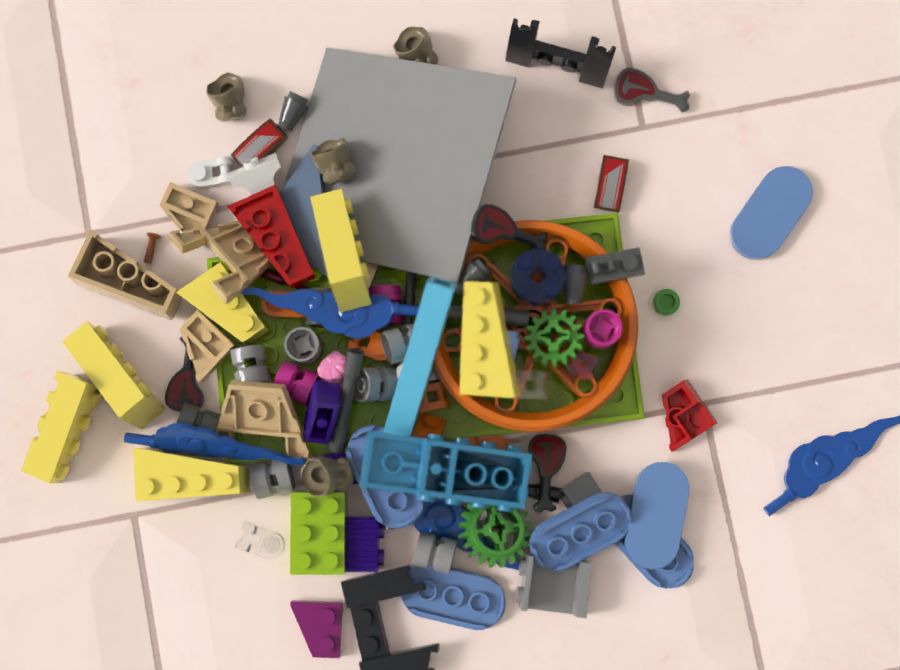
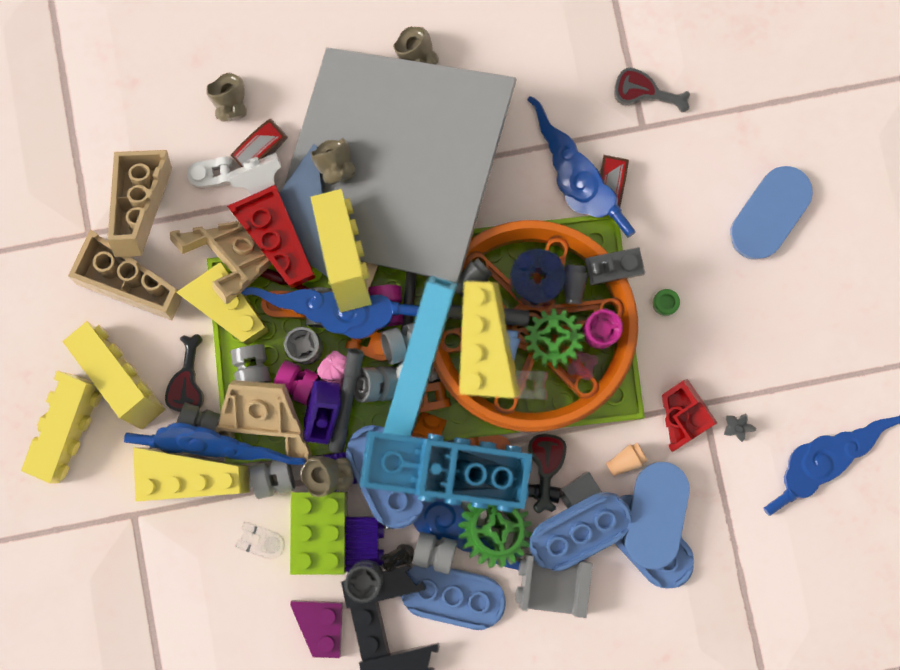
dark orange piece [144,232,161,264] -> none
tan wing [159,182,219,249] -> none
tan wing [180,309,237,383] -> none
dark grey cone [278,91,308,132] -> none
black piece [471,204,548,255] -> none
black wedge [505,18,616,89] -> none
none -> tan wedge [108,150,172,257]
none -> dark grey wheel [344,559,384,602]
none -> clear smoke pin [380,544,415,572]
none -> blue piece [528,96,636,238]
none -> light nougat cone [606,443,648,477]
none -> dark grey plant [724,414,756,442]

